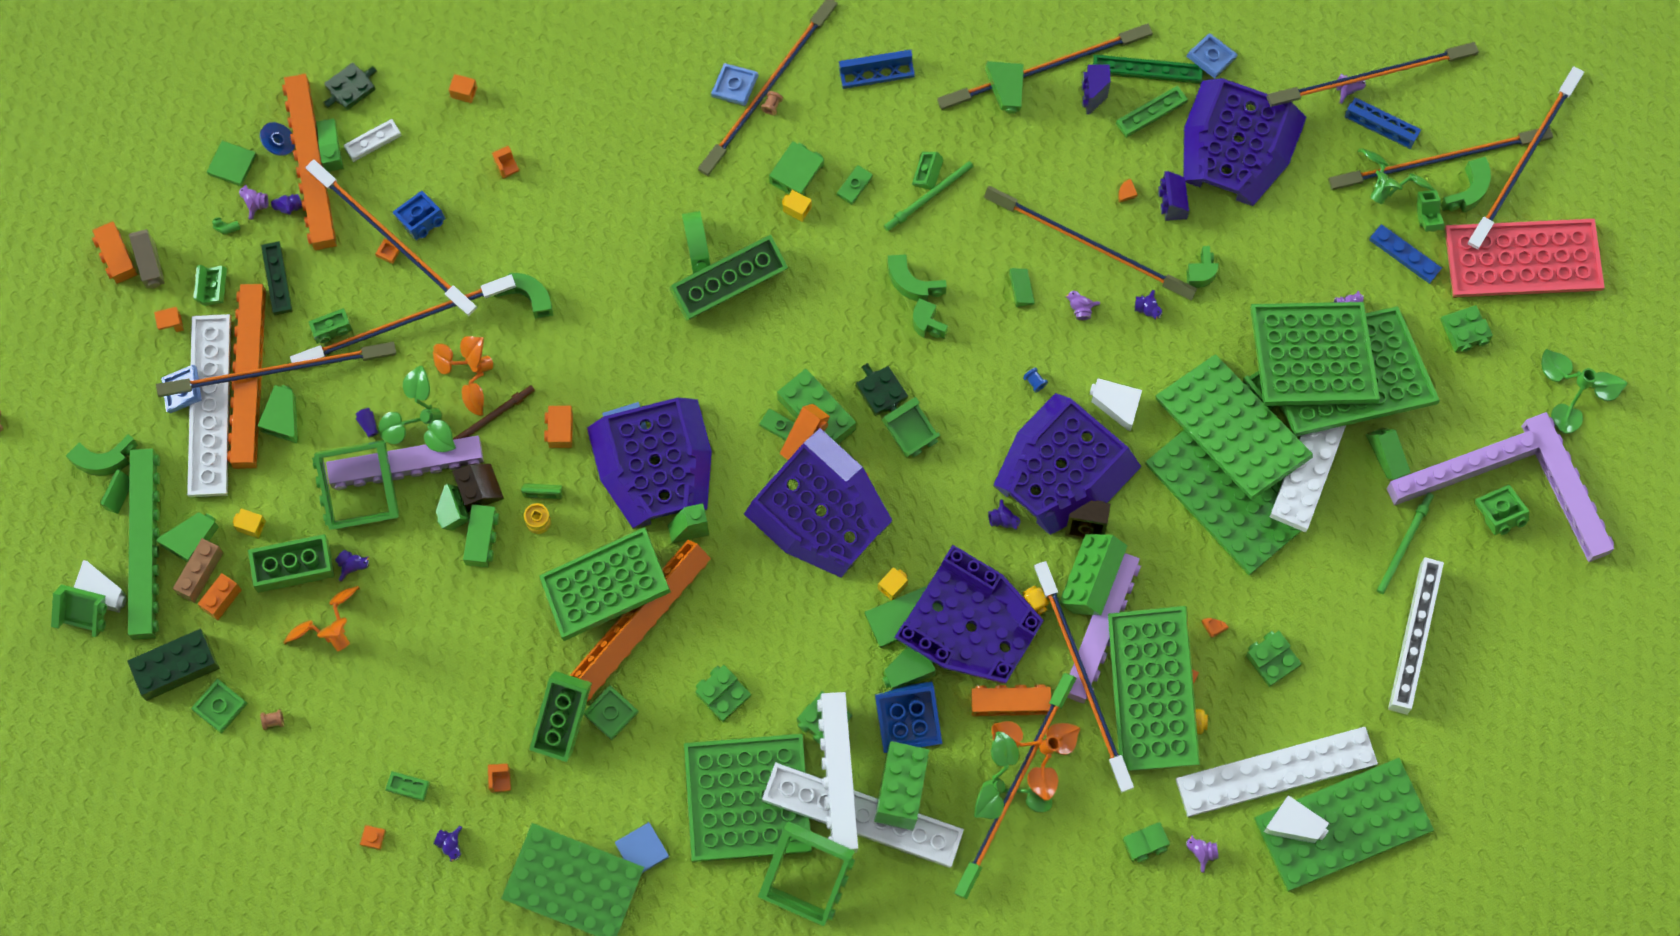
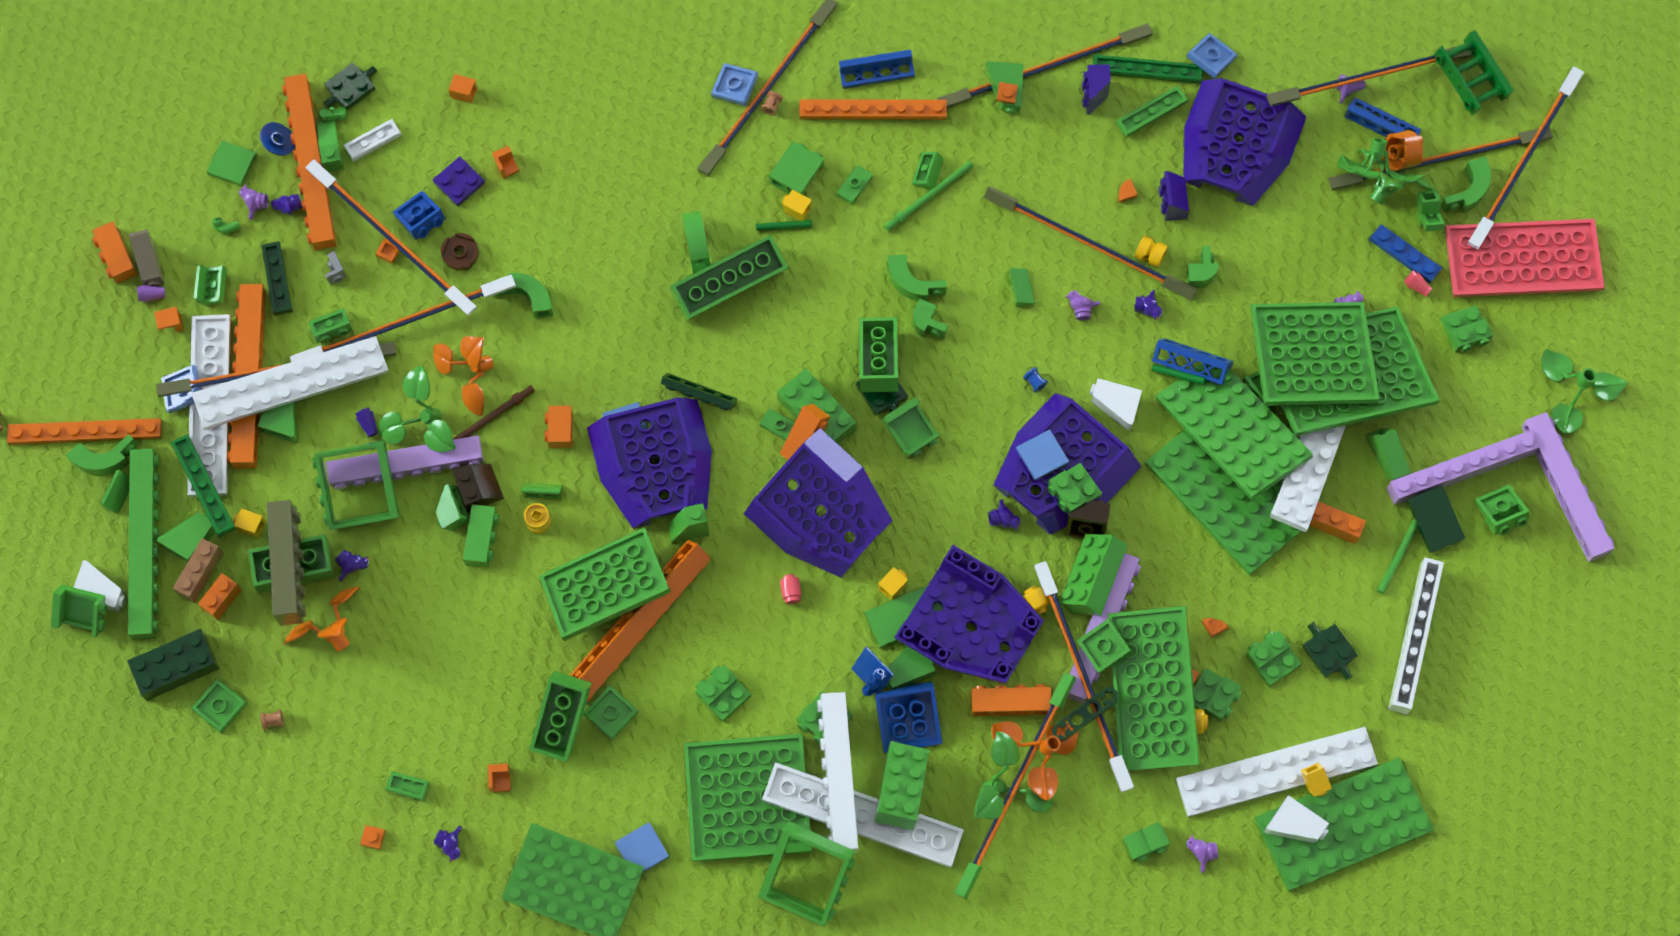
none -> orange plate [7,418,162,445]
none -> medium lavender cone [137,284,165,303]
none -> green tile [170,434,236,538]
none -> white plate [192,336,388,430]
none -> olive brick [267,500,307,626]
none -> bright green piece [319,107,347,121]
none -> light grey bracket [325,251,346,284]
none -> dark purple plate [432,156,485,207]
none -> reddish brown plate [441,233,479,271]
none -> dark green plate [660,373,738,410]
none -> green bar [756,220,812,231]
none -> coral brick [780,574,802,604]
none -> orange plate [799,99,947,120]
none -> blue hinge [851,646,893,697]
none -> bright green brick [859,317,899,393]
none -> orange plate [996,82,1018,104]
none -> medium blue tile [1016,429,1069,481]
none -> bright green plate [1047,463,1102,514]
none -> dark green beam [1052,687,1118,742]
none -> bright green plate [1077,618,1132,674]
none -> yellow wheel [1134,235,1168,268]
none -> blue fence [1152,338,1234,385]
none -> green bar [1152,364,1206,385]
none -> bright green plate [1194,668,1242,722]
none -> yellow brick [1300,763,1332,796]
none -> dark green plate [1302,622,1358,681]
none -> orange brick [1309,502,1366,545]
none -> bright green plant [1338,138,1423,183]
none -> orange brick [1382,130,1423,171]
none -> coral cone [1403,270,1432,297]
none -> dark green tile [1407,485,1465,553]
none -> green fence [1434,30,1514,116]

